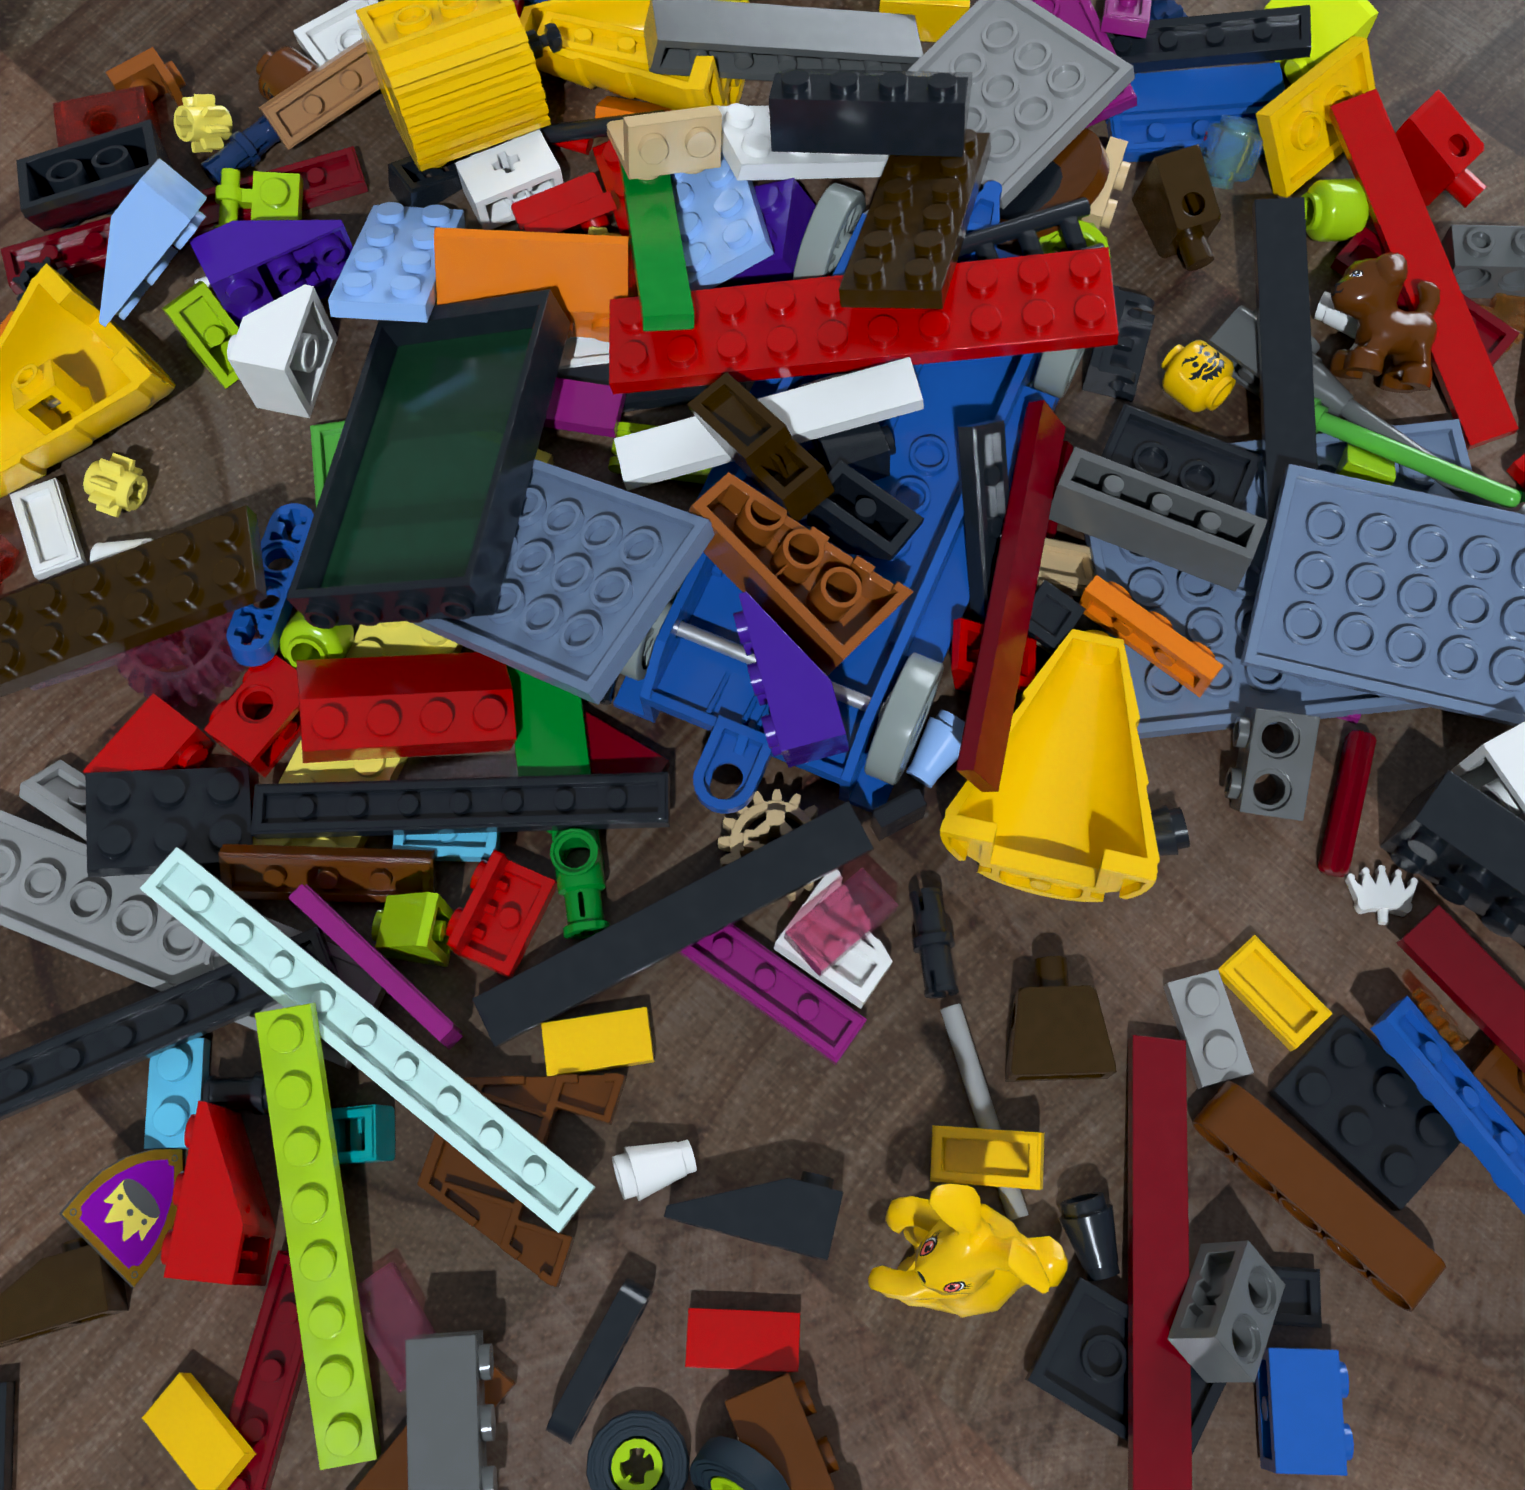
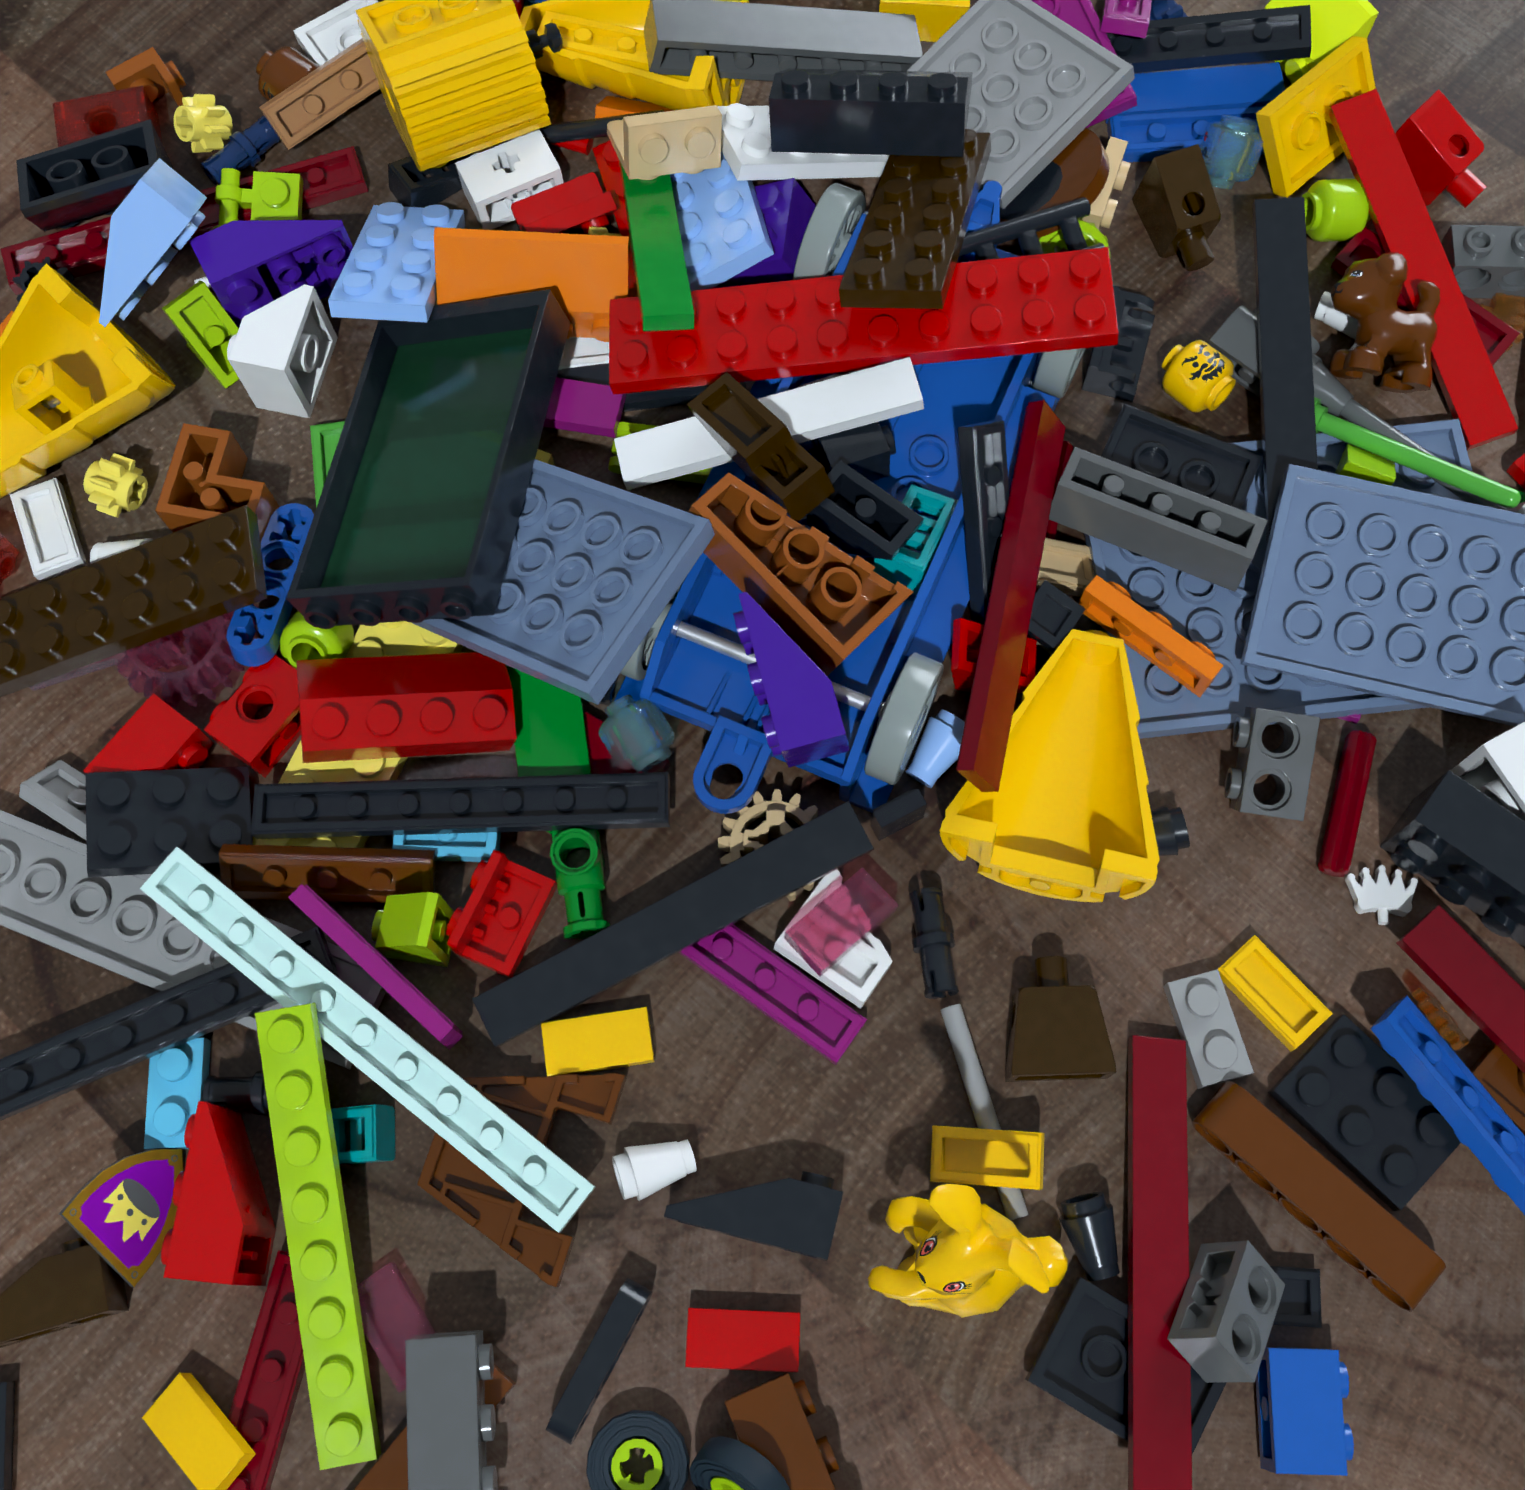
none -> dark orange brick [155,423,280,543]
none -> clear light blue head [598,694,675,773]
none -> teal slope [873,484,958,595]

